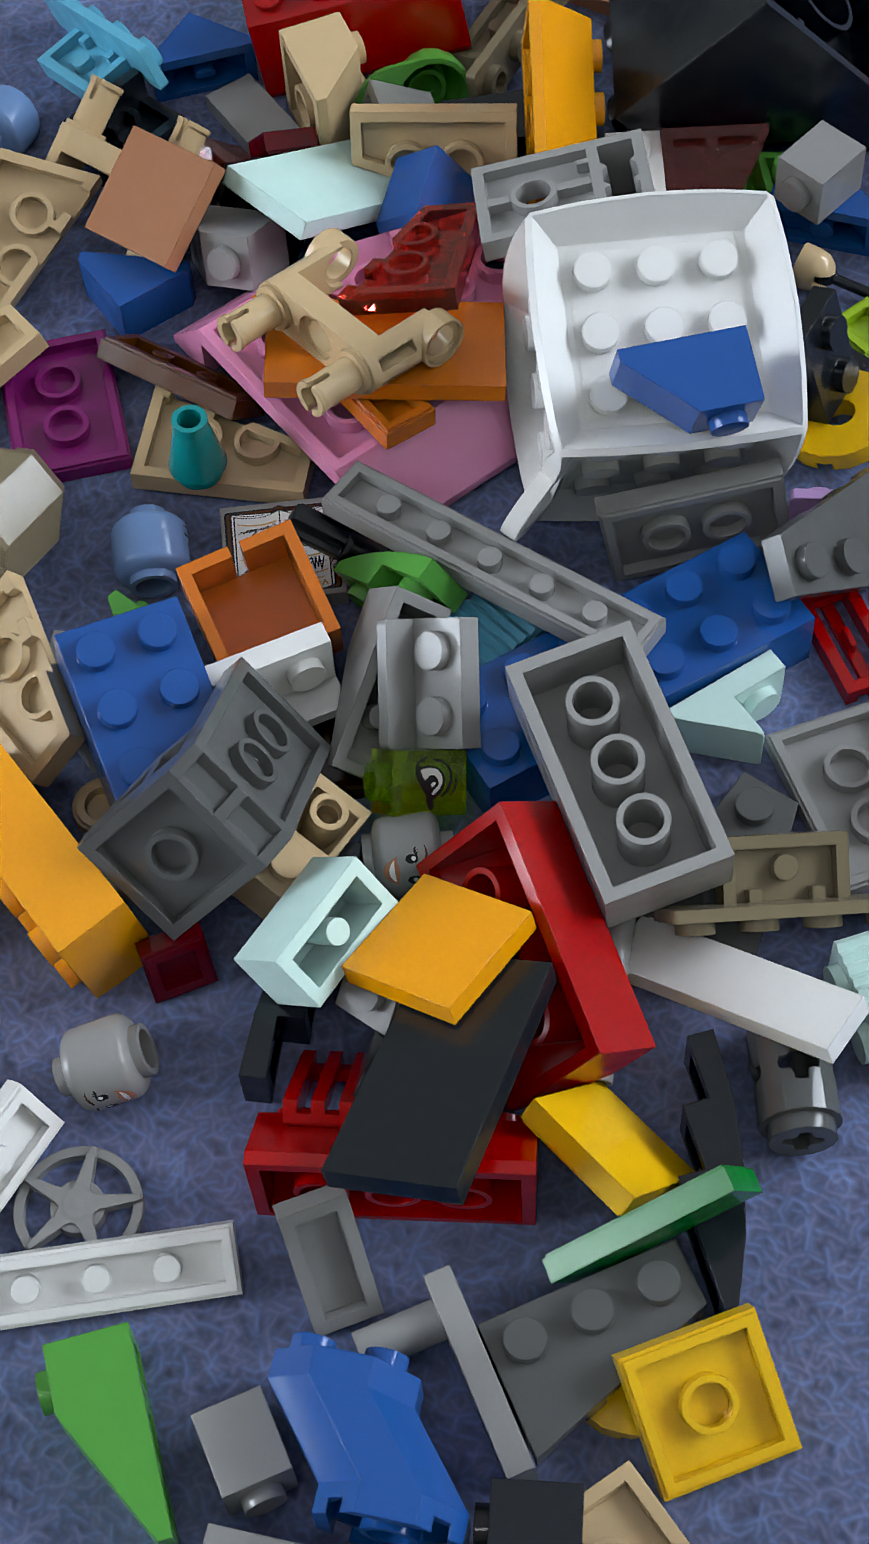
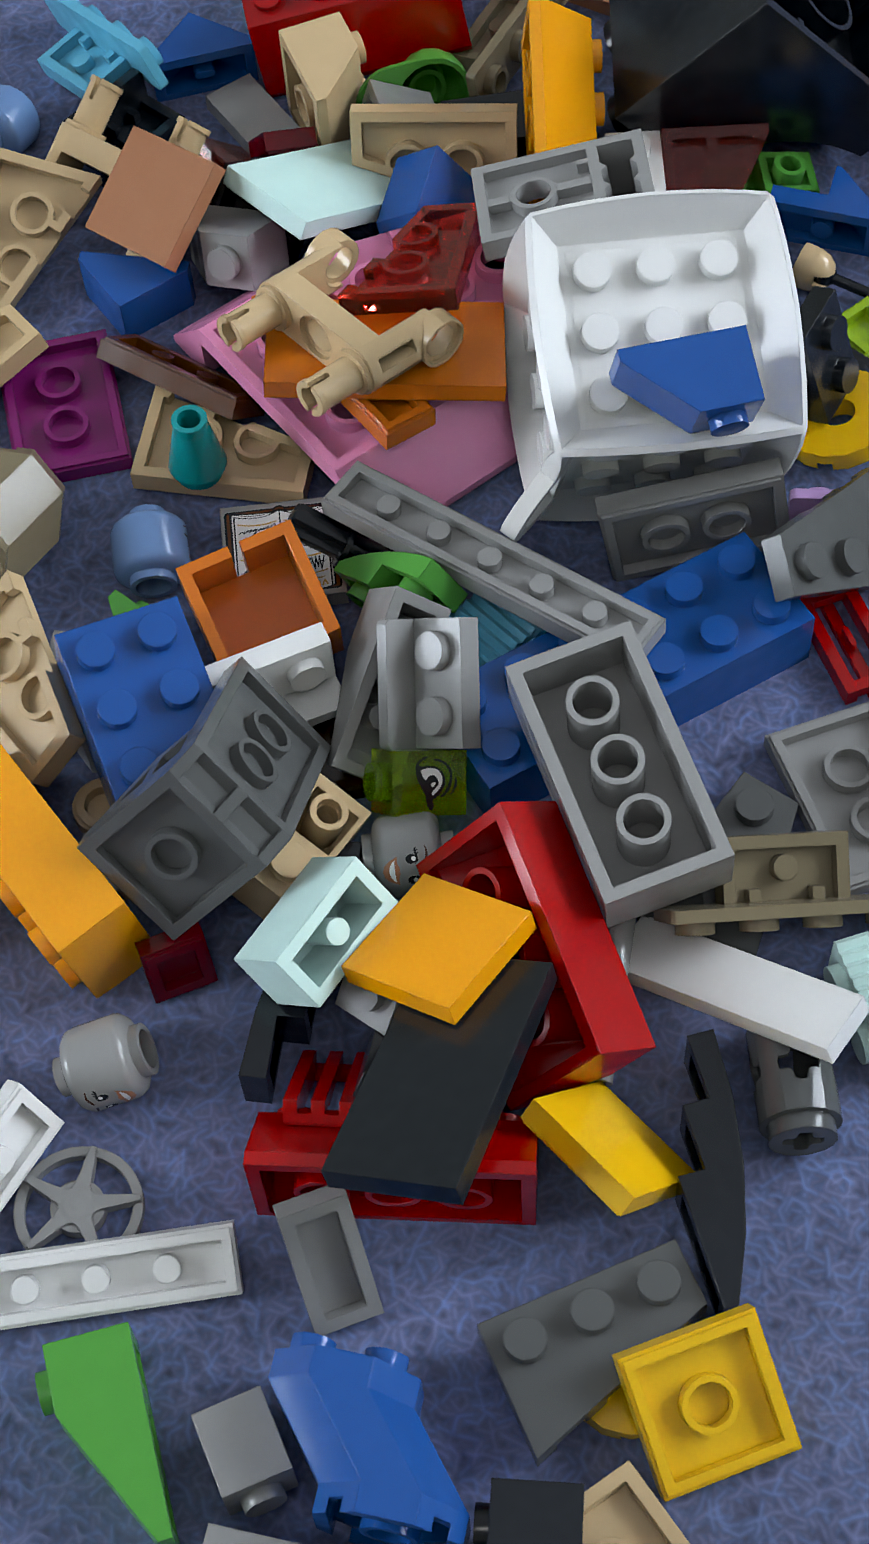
light grey piece [351,1264,538,1481] -> none
tile [542,1165,763,1284] -> none
light aqua slope [670,649,786,764] -> none
light grey brick [774,120,867,225] -> none

